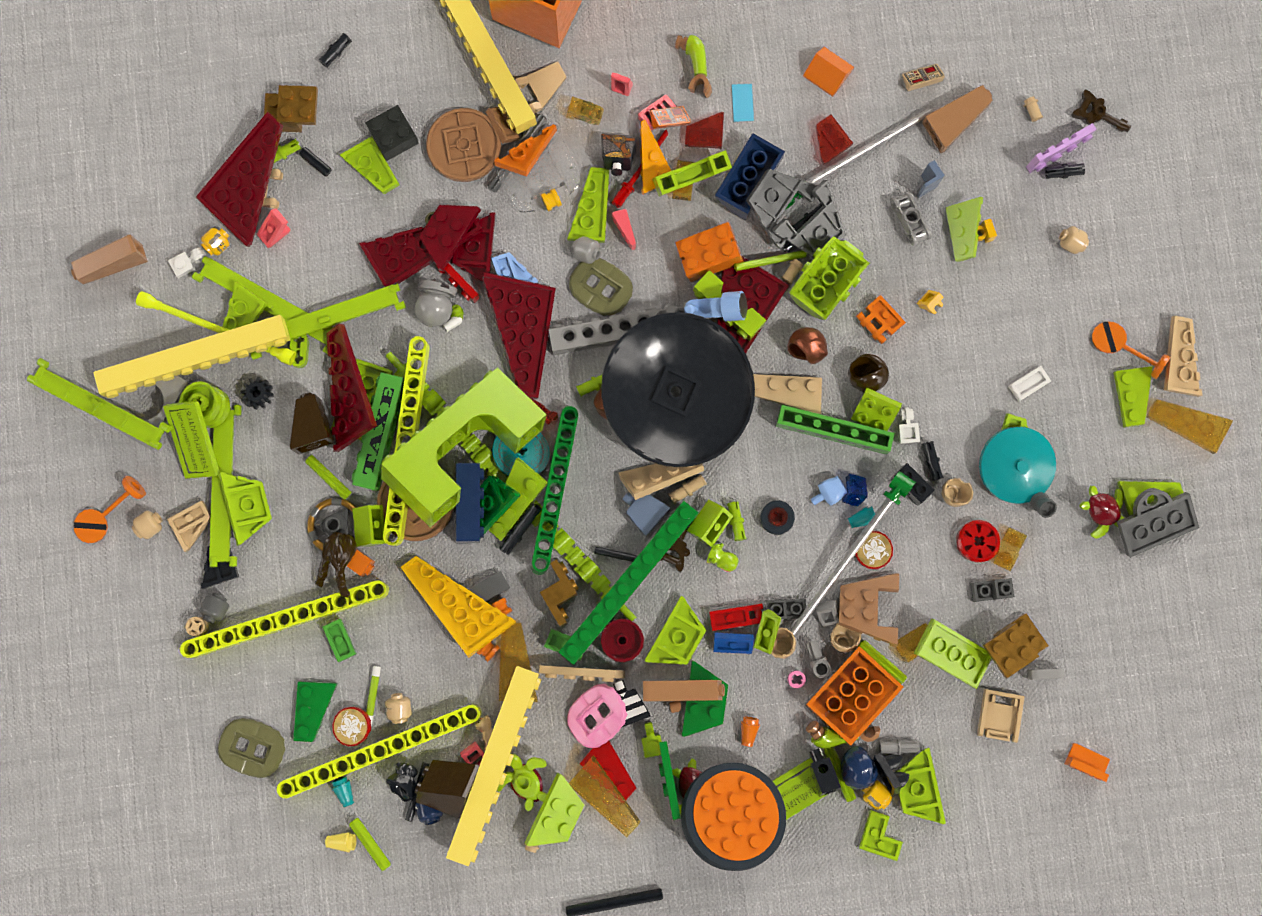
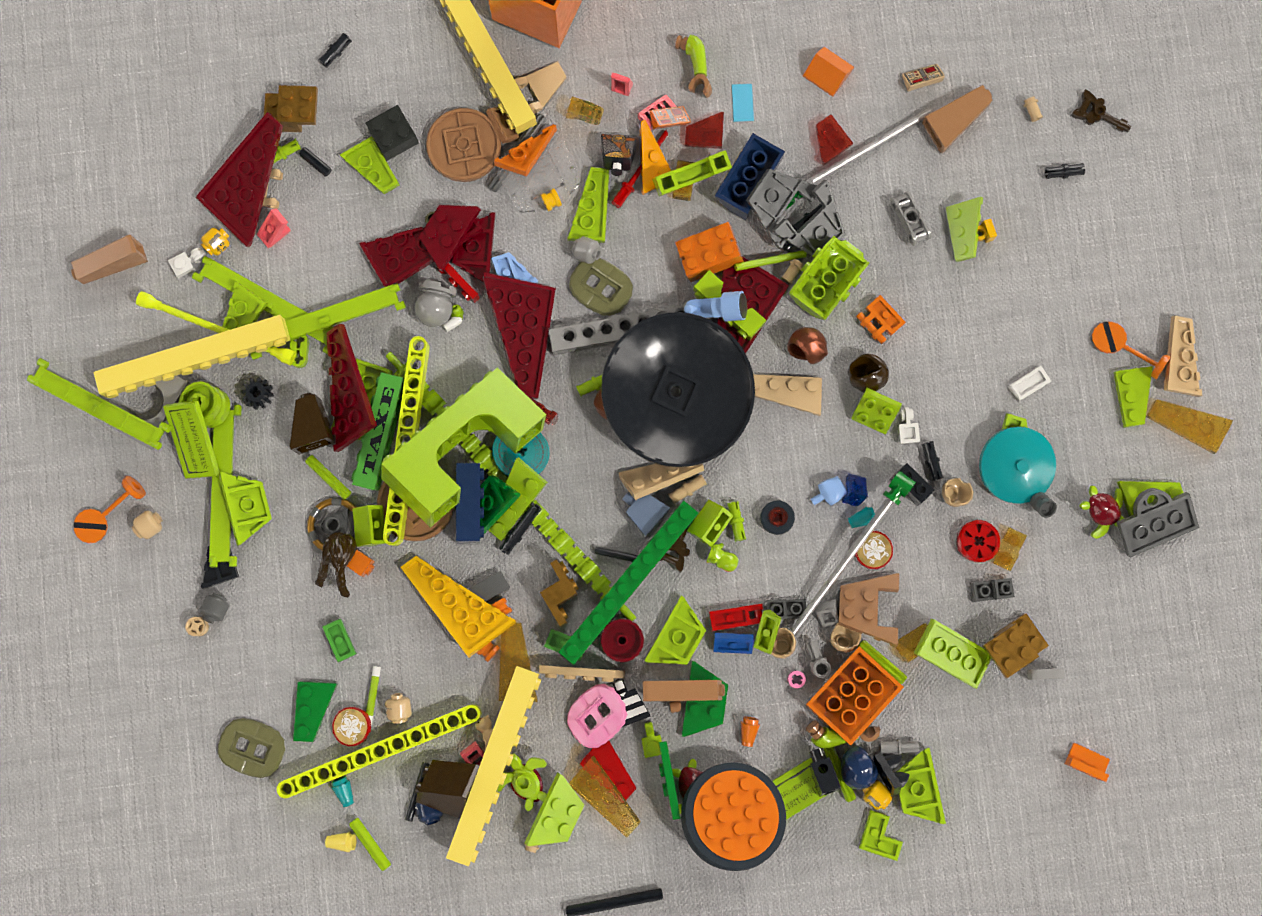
tan wing [167,501,211,552] -> none
neon yellow beam [180,580,389,658] -> none
black hair [386,762,418,802] -> none
green beam [531,406,578,575] -> none
coral slope [612,209,636,250] -> none
bright green brick [775,405,895,455] -> none
sand blue panel [917,160,945,198] -> none
yellow tile [917,290,944,314] -> none
tan container [977,689,1025,743] -> none
lavender wing [1026,123,1097,173] -> none
tan head [1059,226,1089,254] -> none

